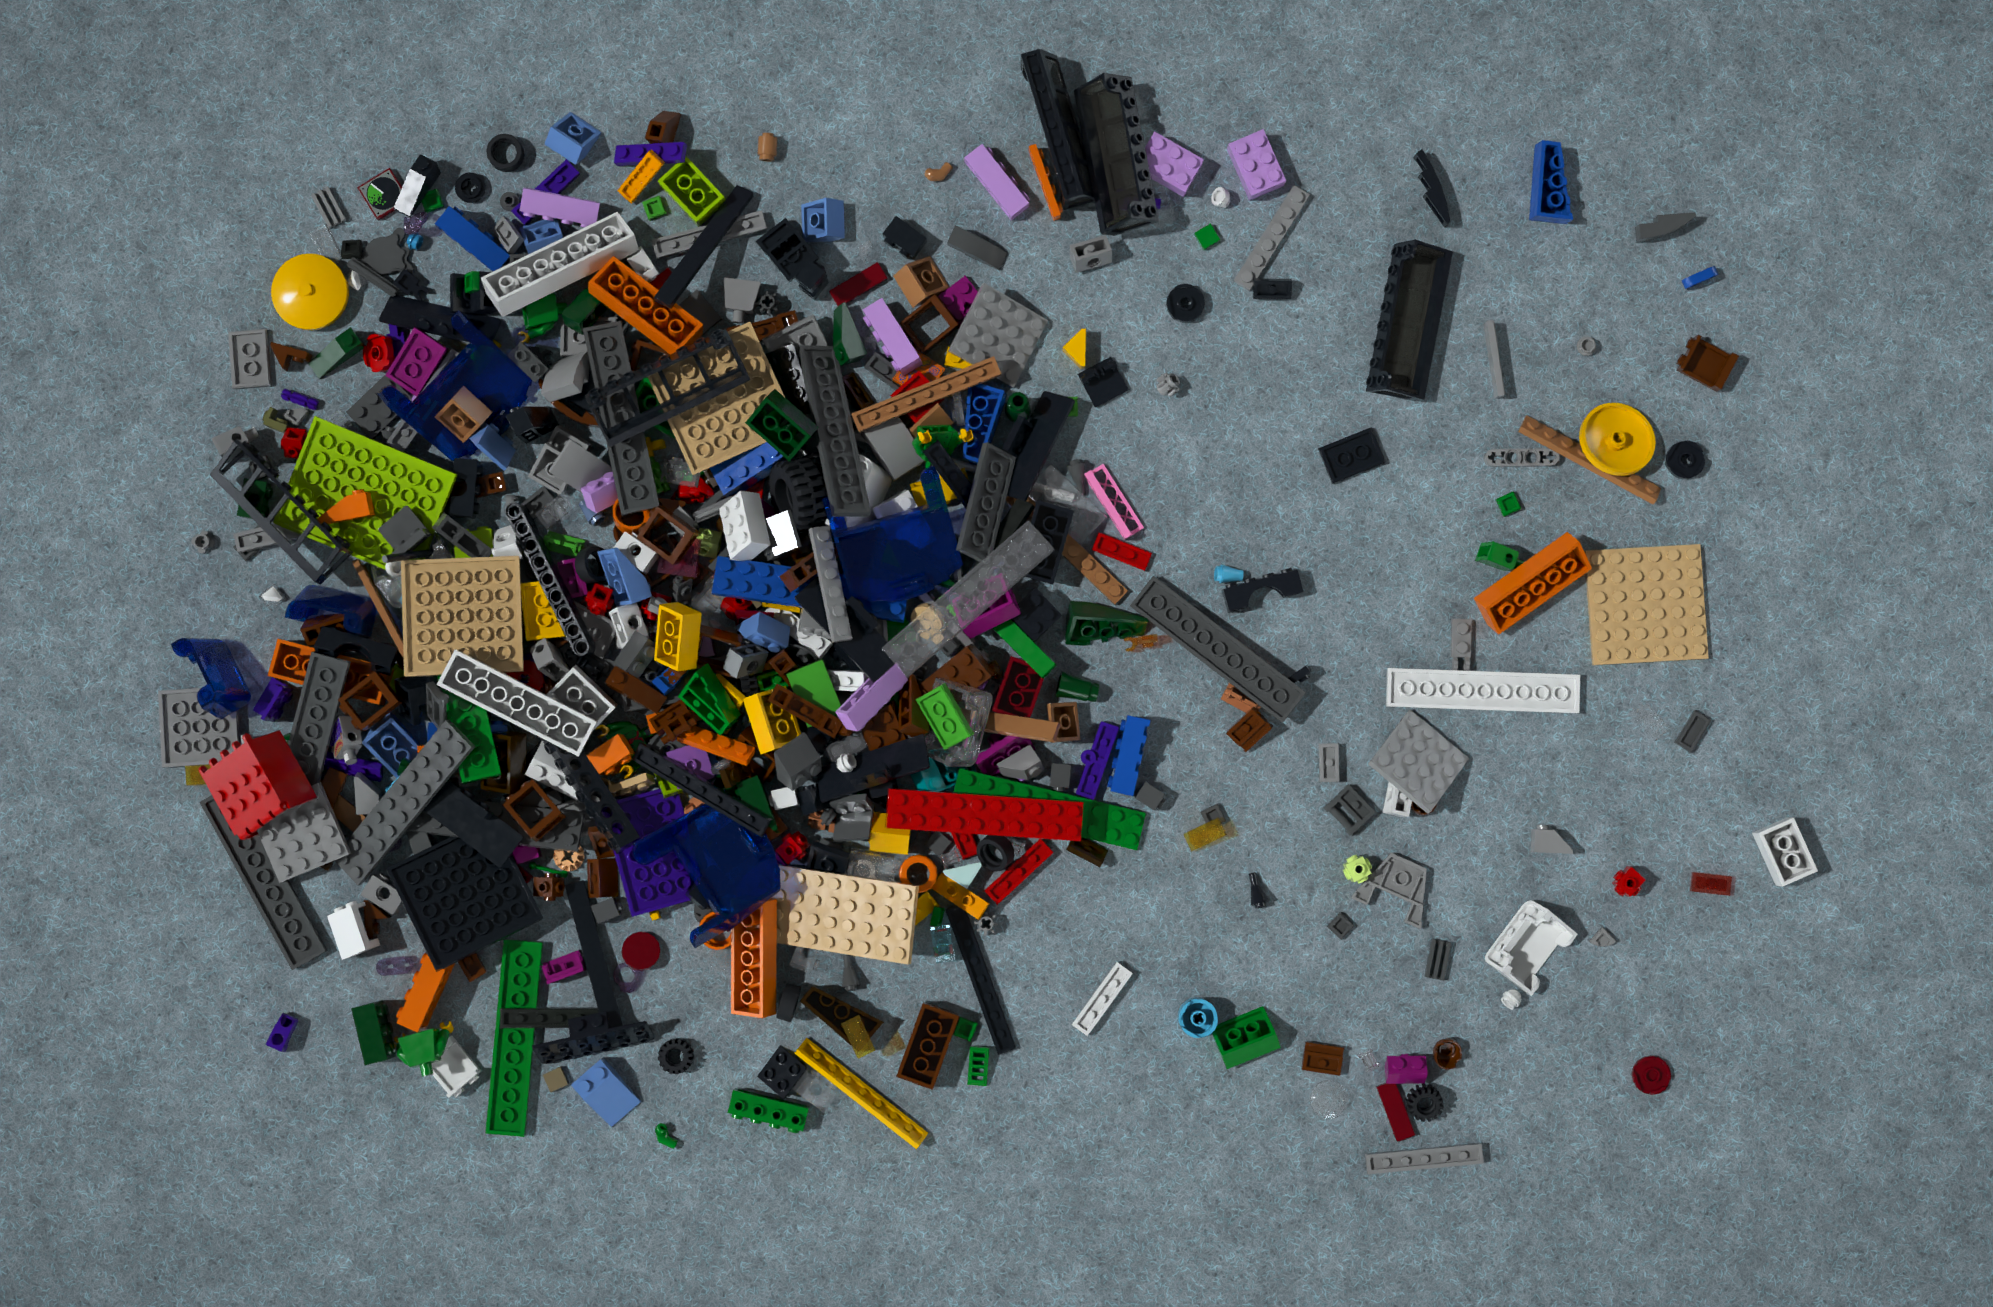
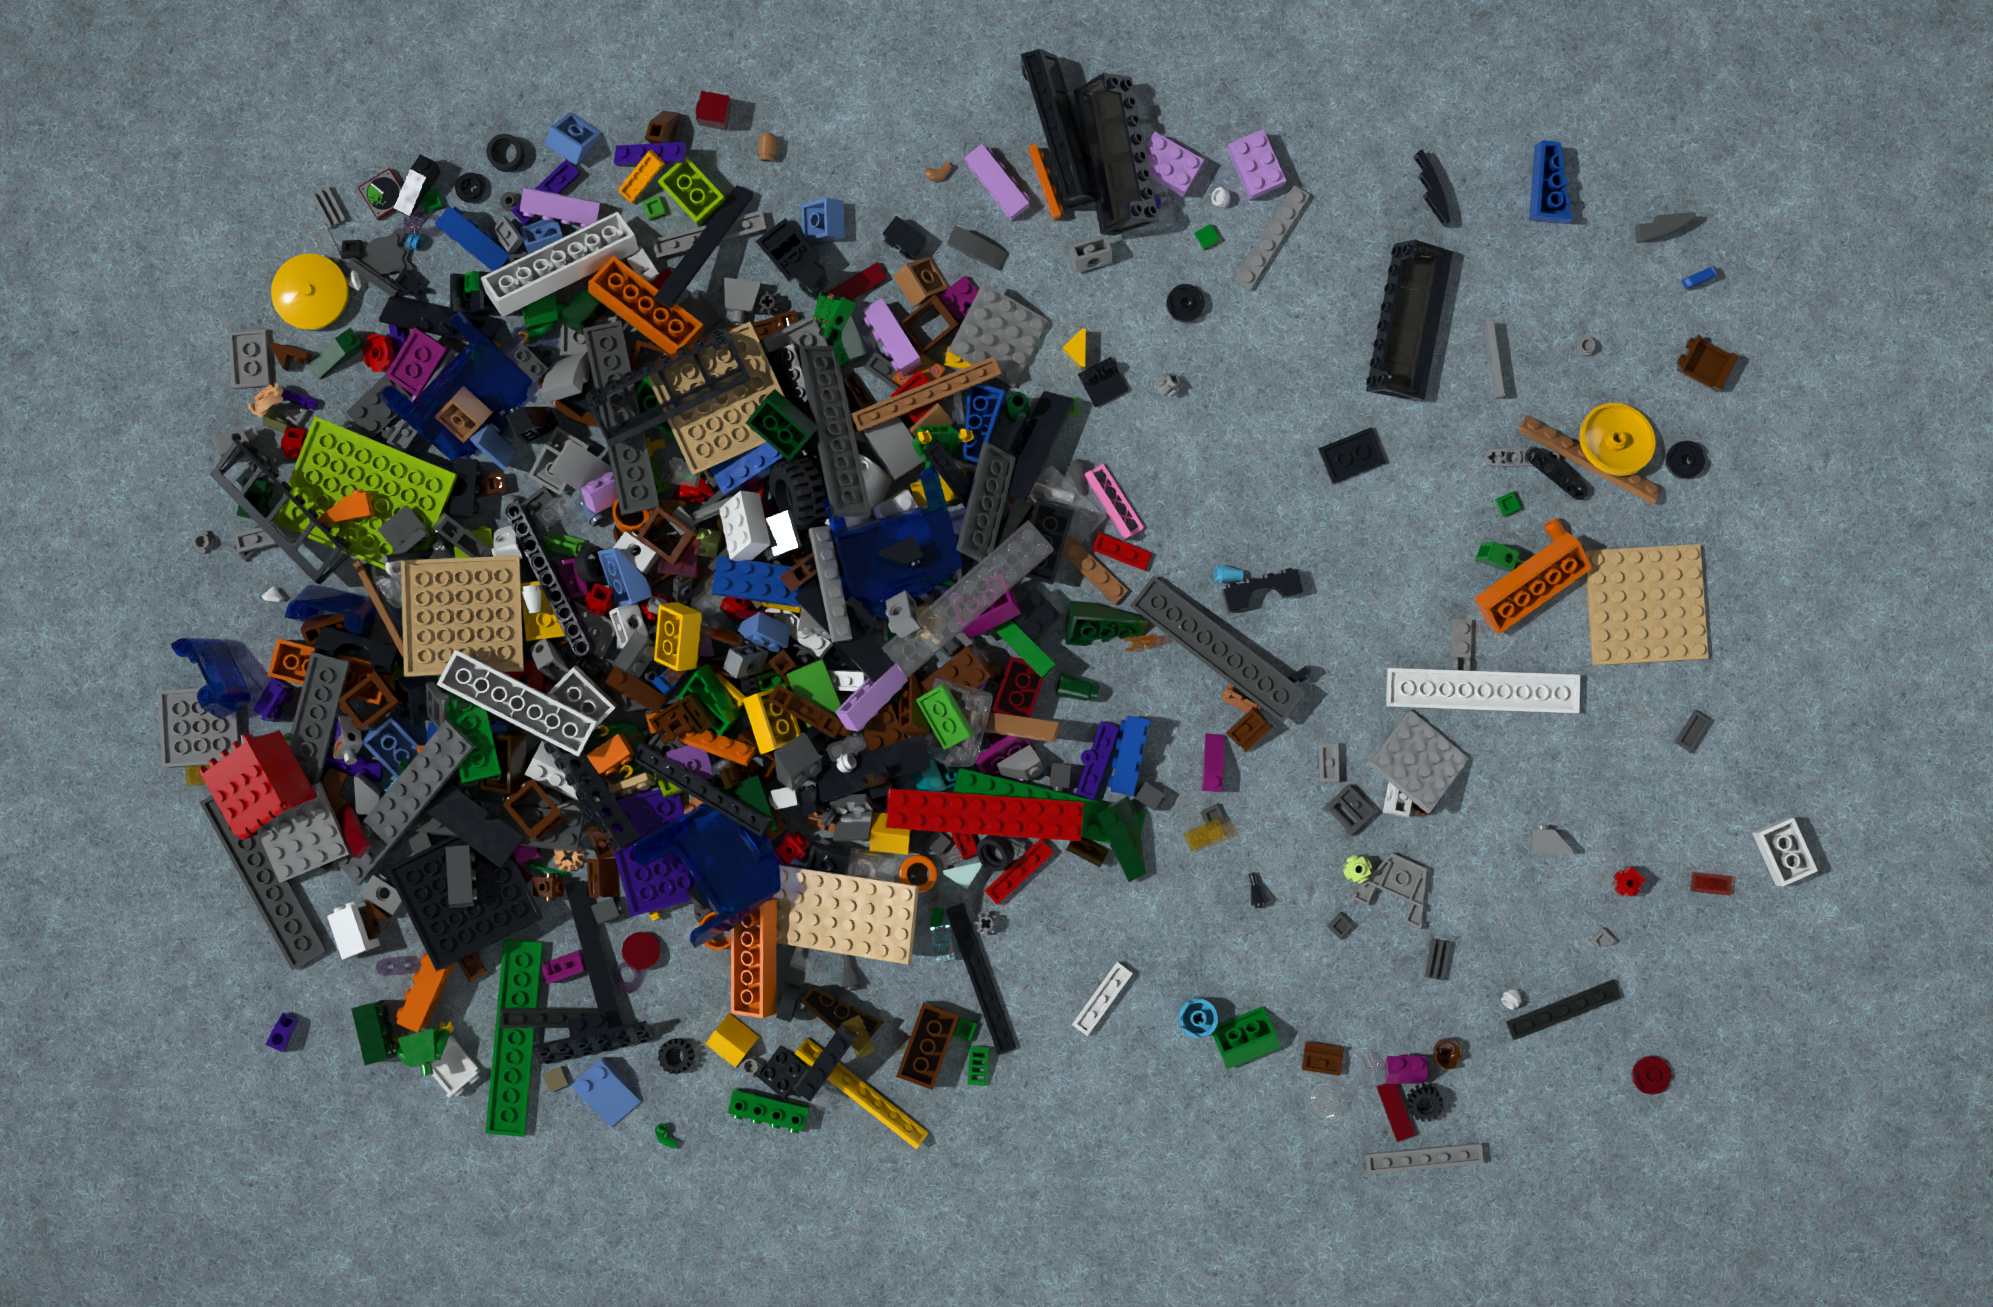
yellow hinge [915,891,940,926] -> none
light orange plate [931,872,989,920] -> none
medium nougat slope [1047,702,1080,743] -> none
black plate [1252,278,1292,299] -> none
white windscreen [1485,900,1578,996] -> none
none -> light nougat plate [248,383,283,417]
none -> dark red tile [335,803,372,859]
none -> dark grey brick [446,845,478,908]
none -> white cone [522,584,541,613]
none -> dark brown plate [677,691,716,734]
none -> dark red head [696,91,732,130]
none -> yellow slope [705,1013,759,1068]
none -> light grey plate [739,1054,762,1078]
none -> black arch [795,1024,858,1102]
none -> green torso [813,291,856,339]
none -> black slope [878,535,924,568]
none -> light grey brick [885,590,921,639]
none -> dark green wedge [1094,796,1146,882]
none -> magenta slope [1201,733,1225,792]
none -> pearl dark grey tile [1506,979,1621,1040]
none -> black beam [1525,446,1588,500]
none -> orange cone [1544,518,1566,541]

